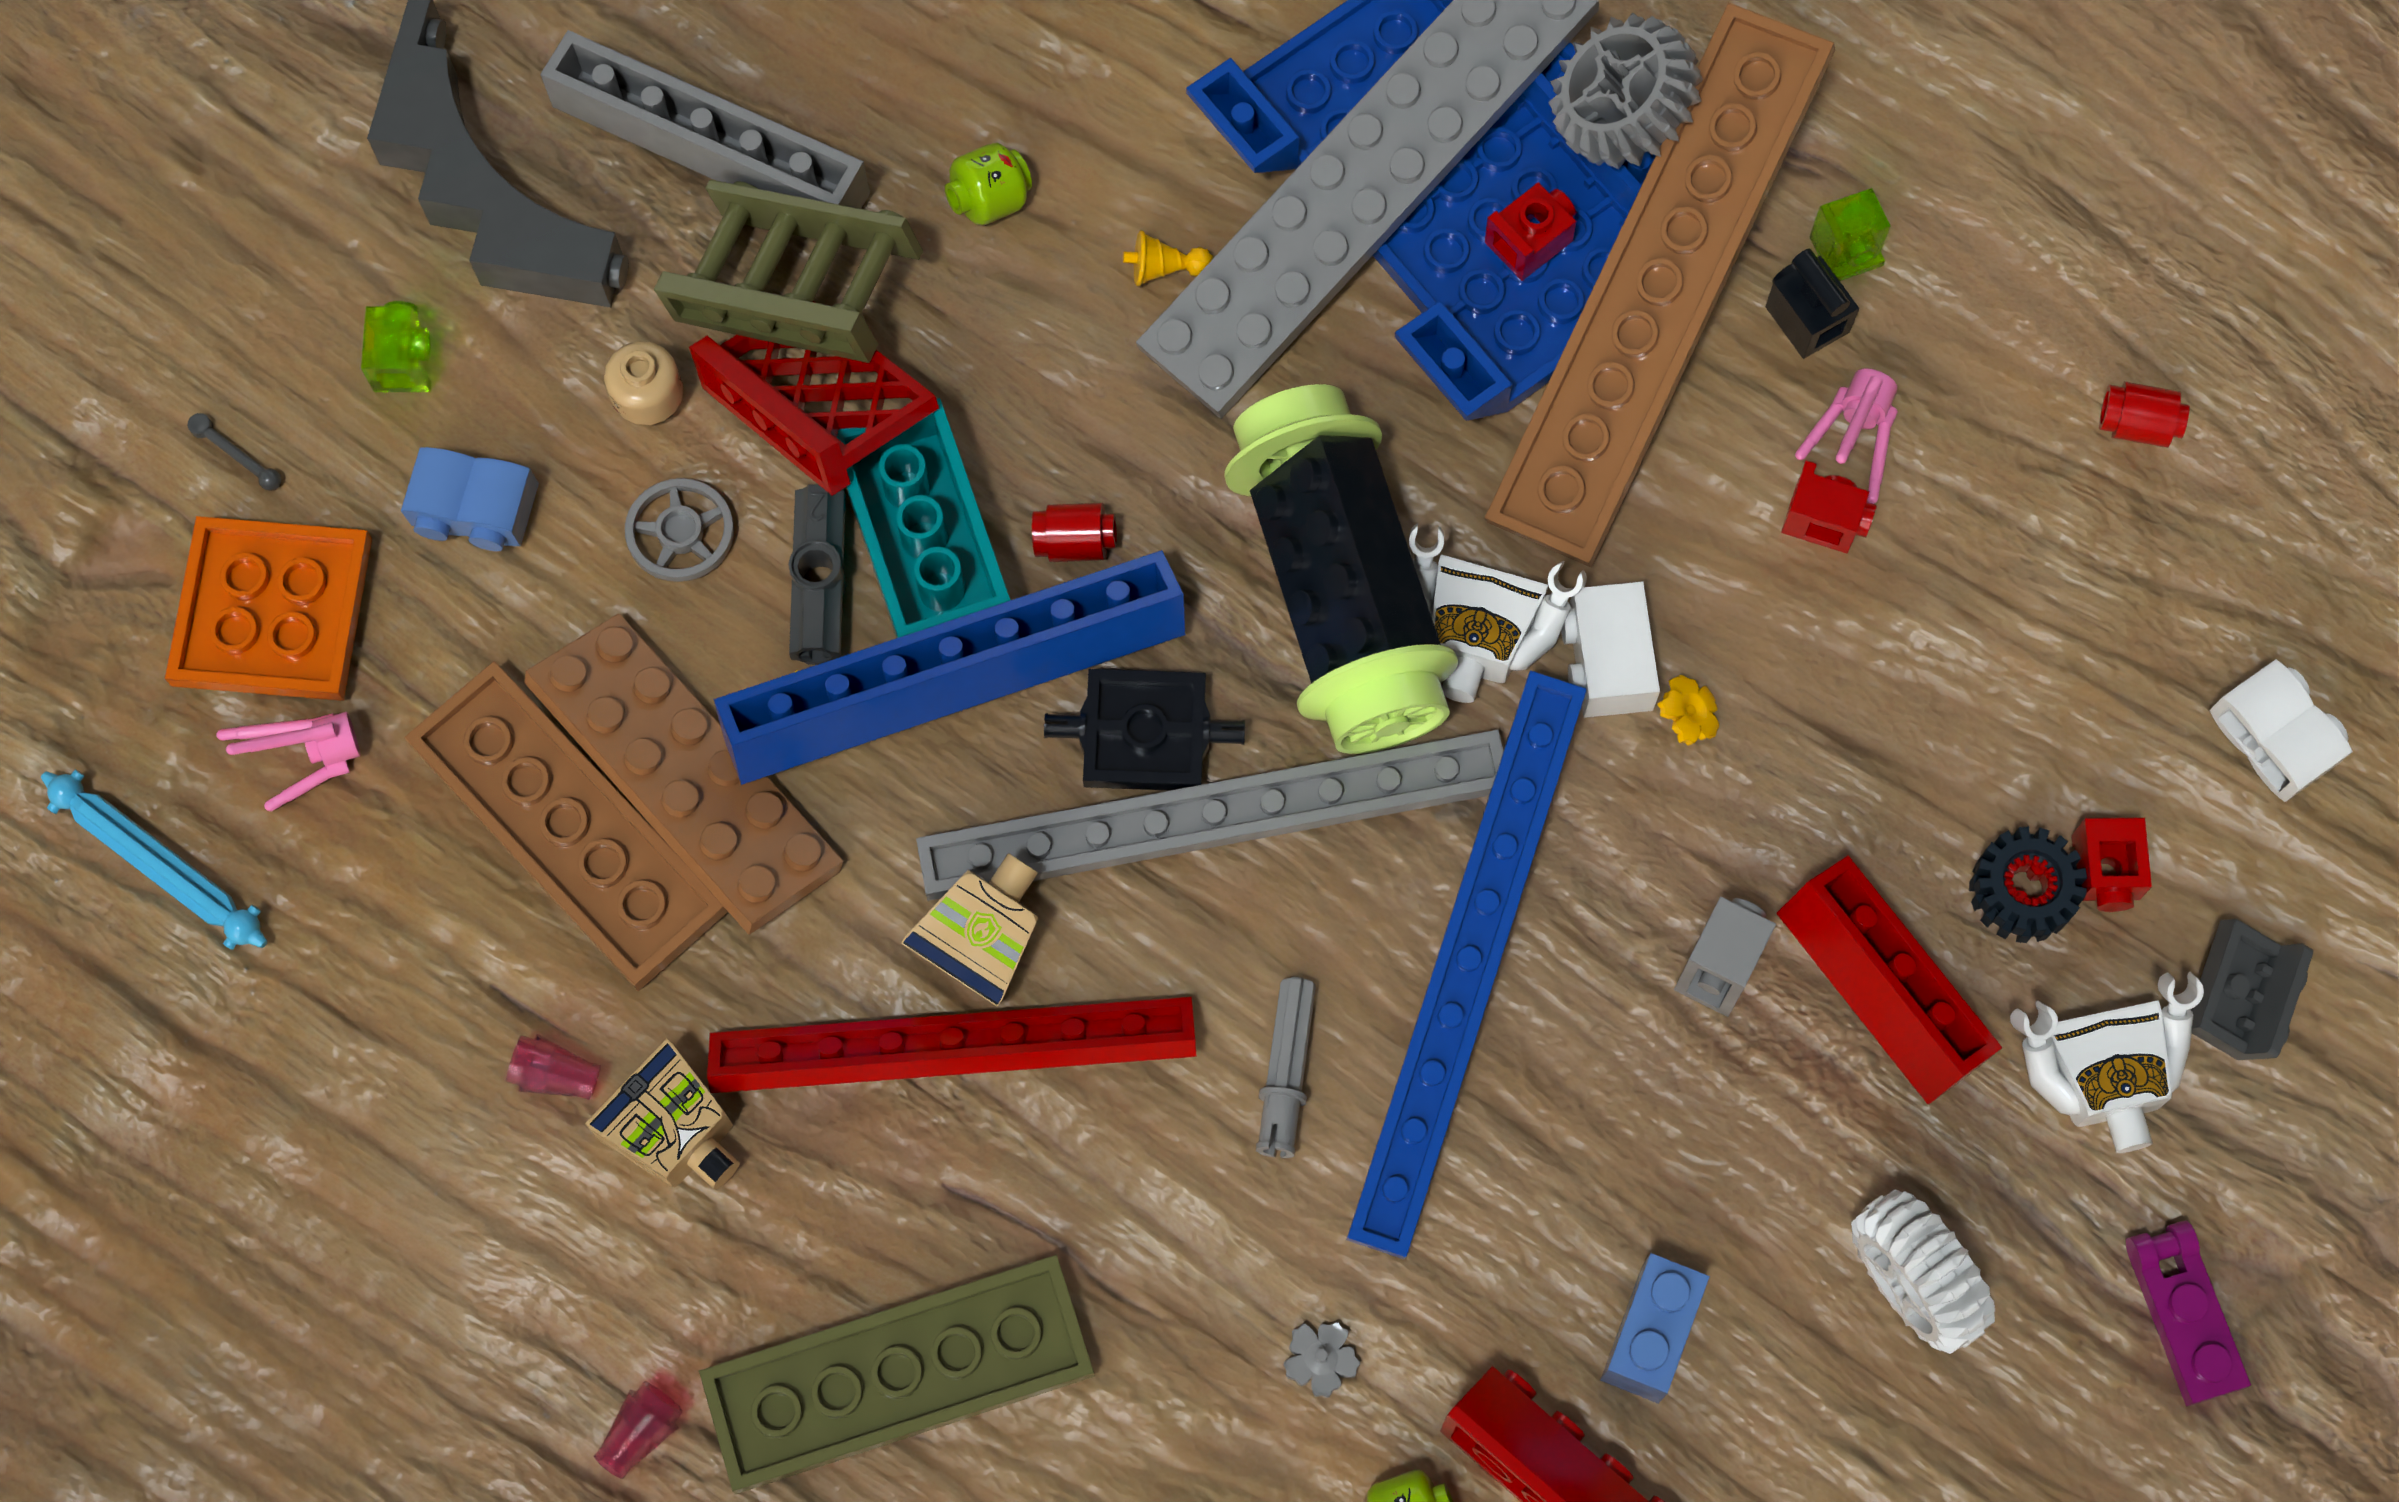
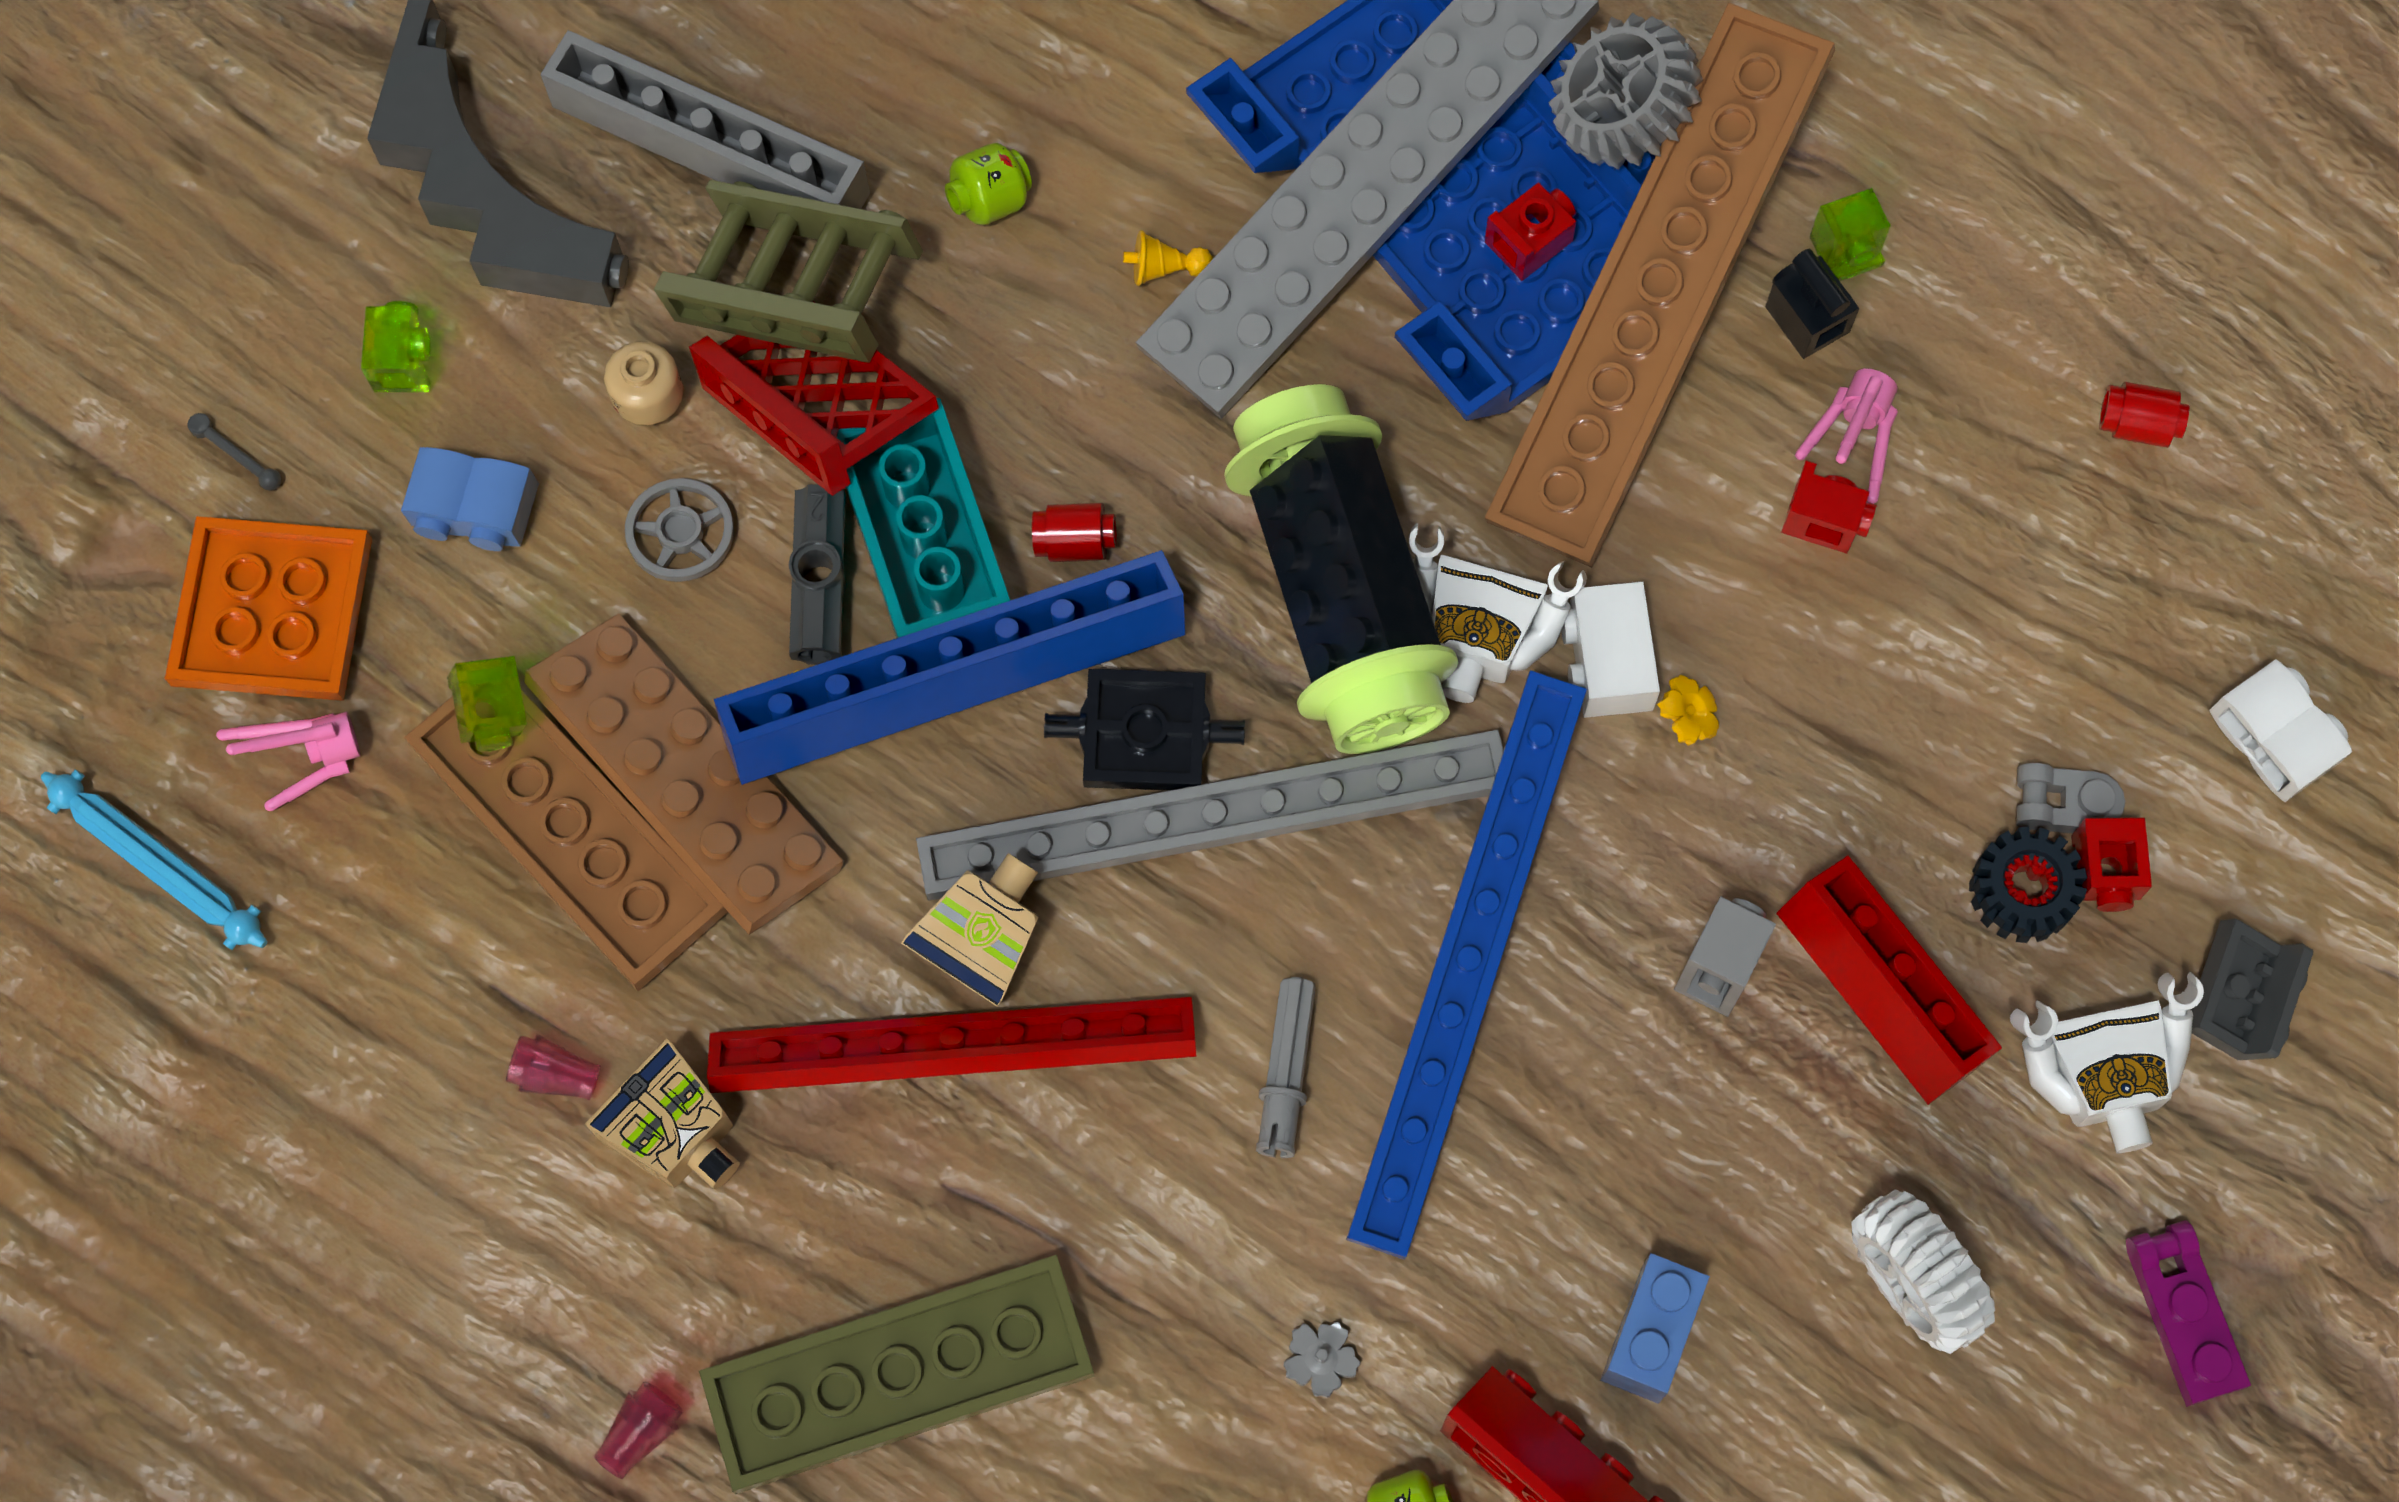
none -> clear neon green brick [447,656,527,751]
none -> light grey plate [2016,763,2125,833]

